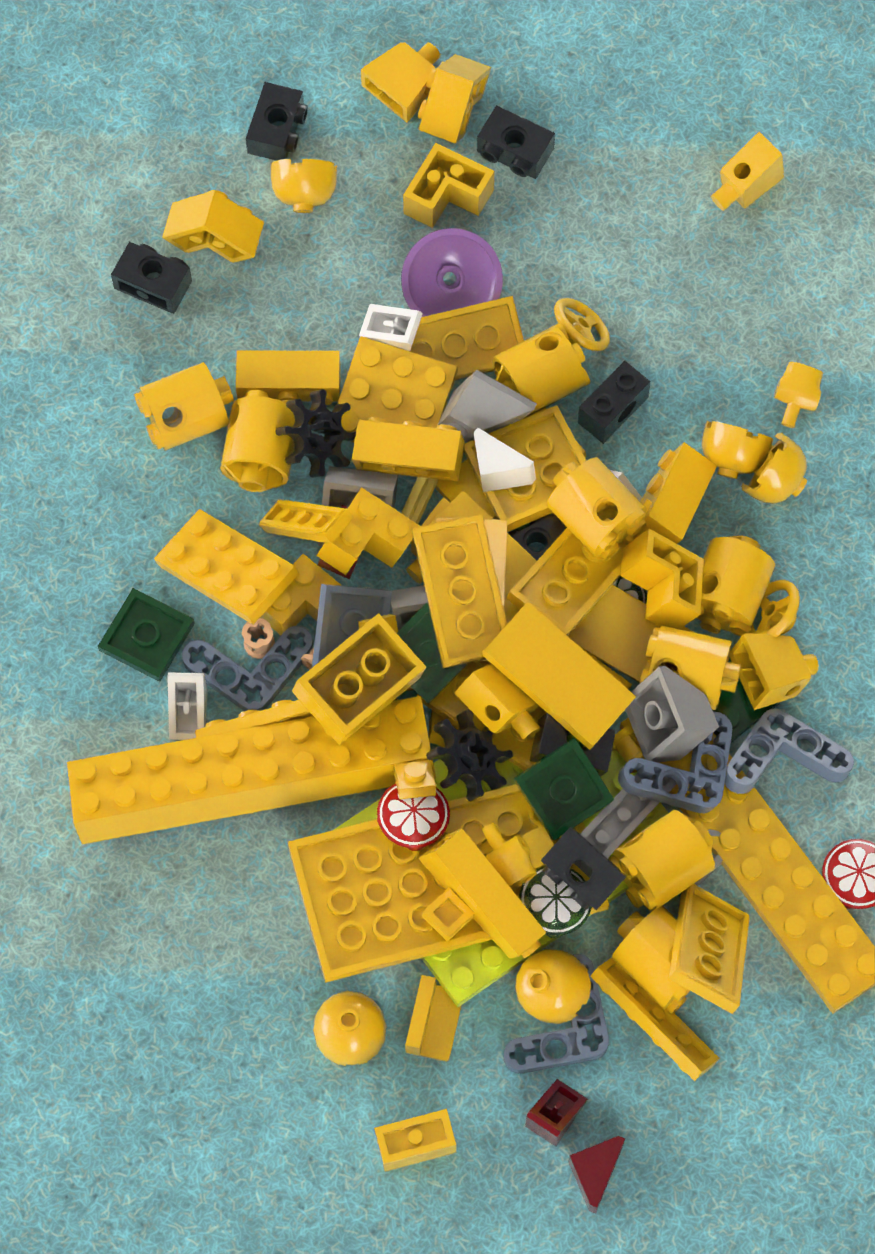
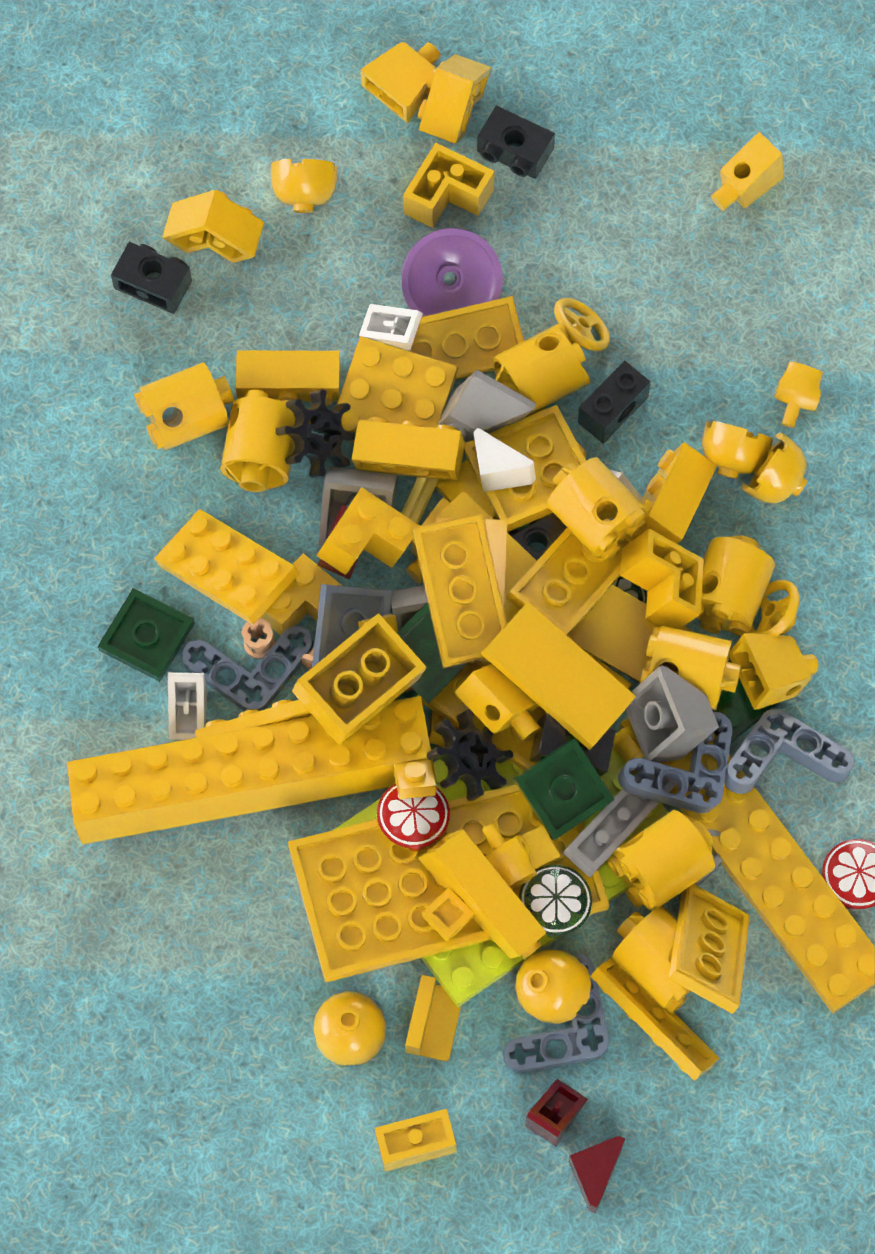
black brick [246,82,308,161] -> none
yellow tile [259,499,354,544] -> none
black brick [541,827,627,910] -> none

